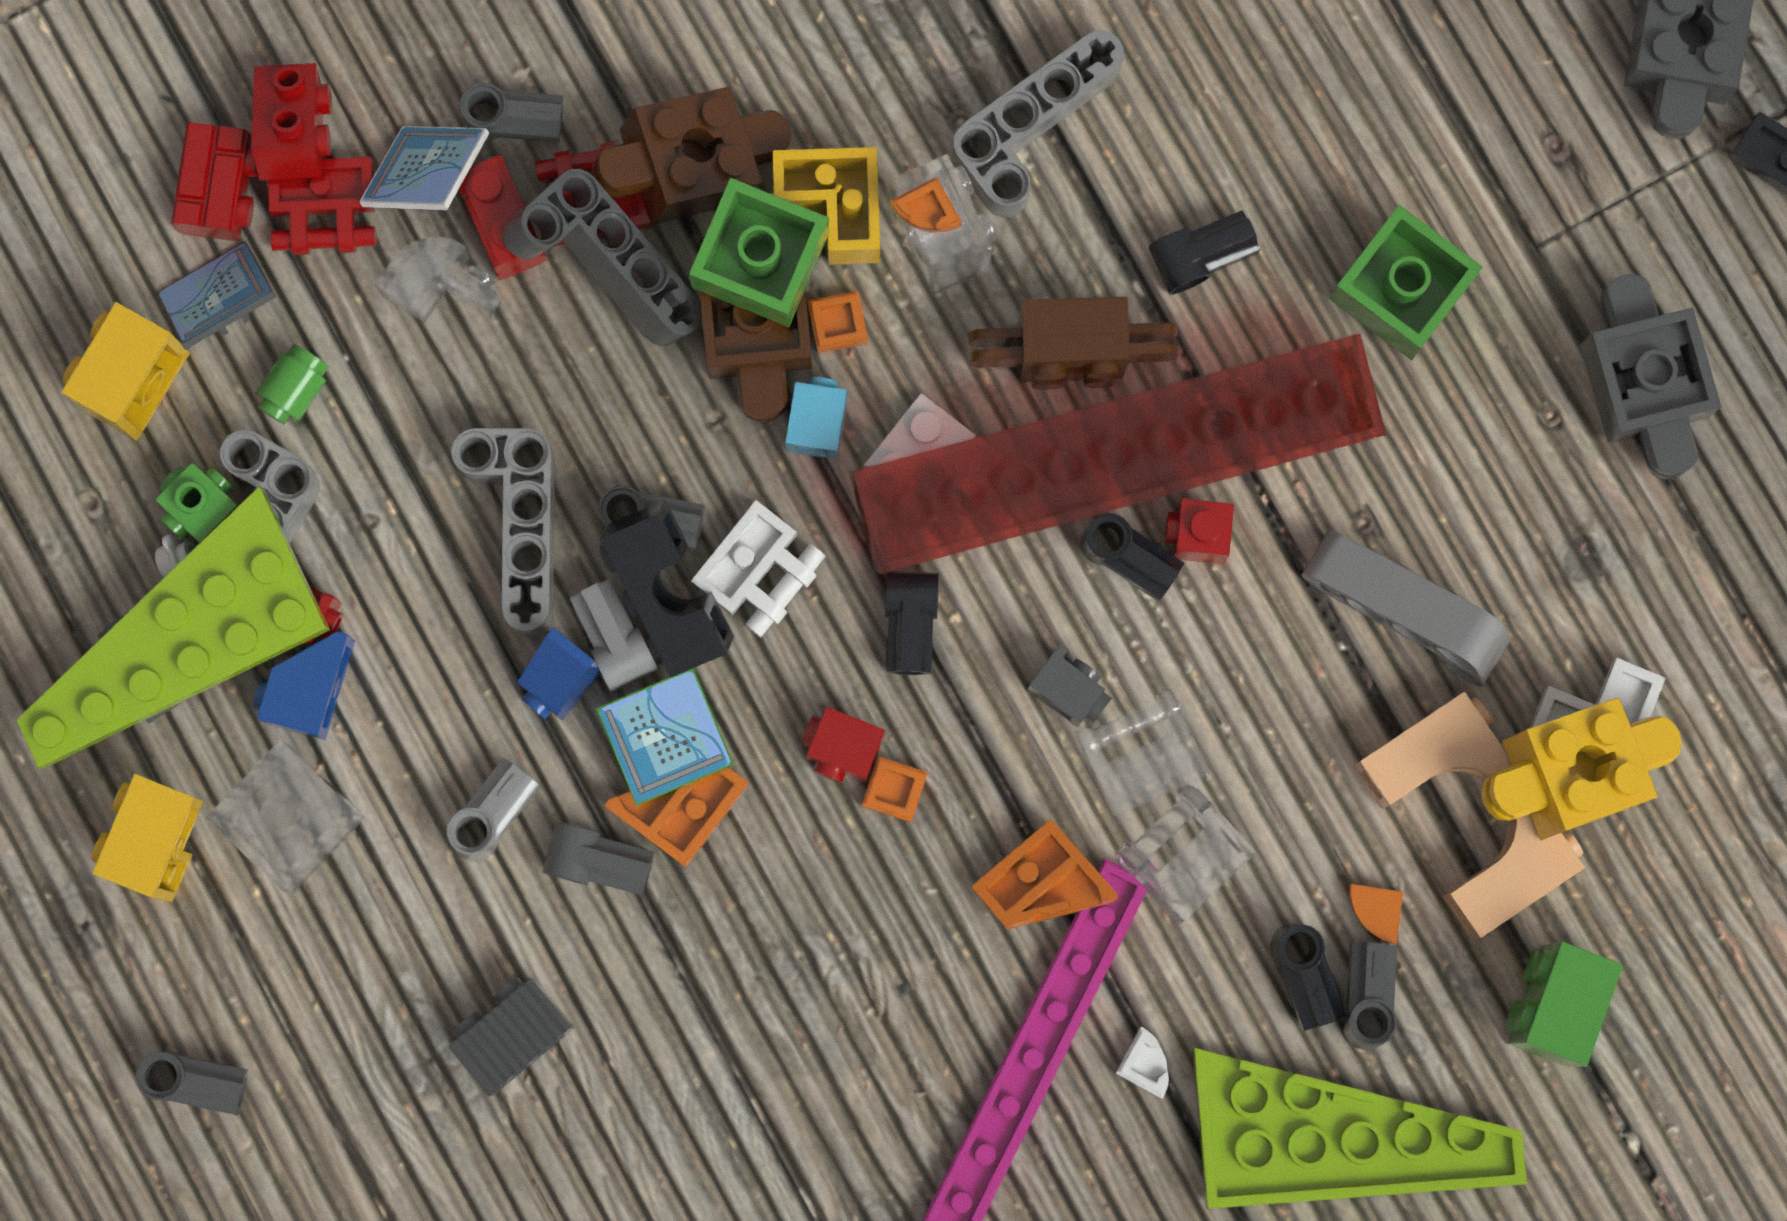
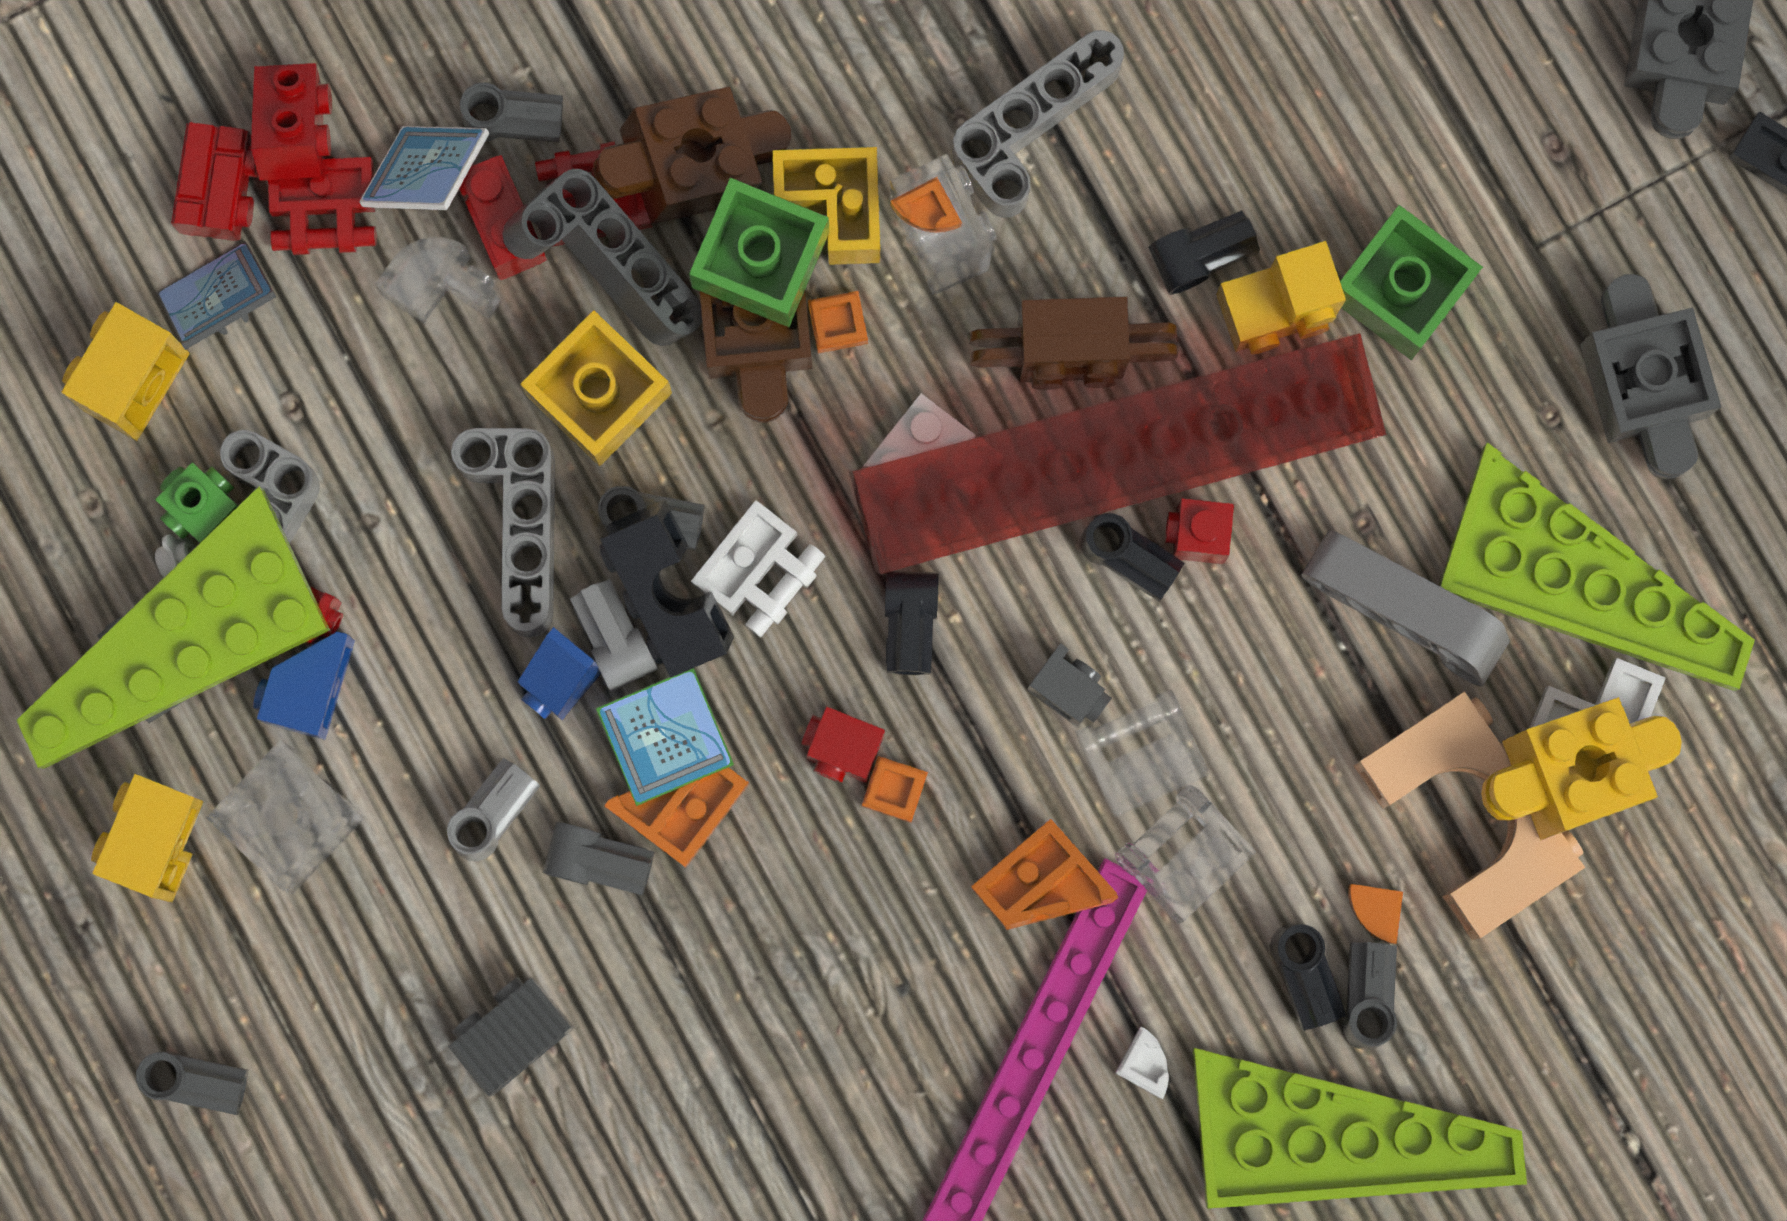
bright green brick [255,344,329,425] -> none
medium azure brick [785,377,848,460] -> none
bright green brick [1505,941,1623,1067] -> none
none -> yellow brick [520,310,672,467]
none -> yellow brick [1216,241,1346,355]
none -> lime wing [1439,442,1755,691]

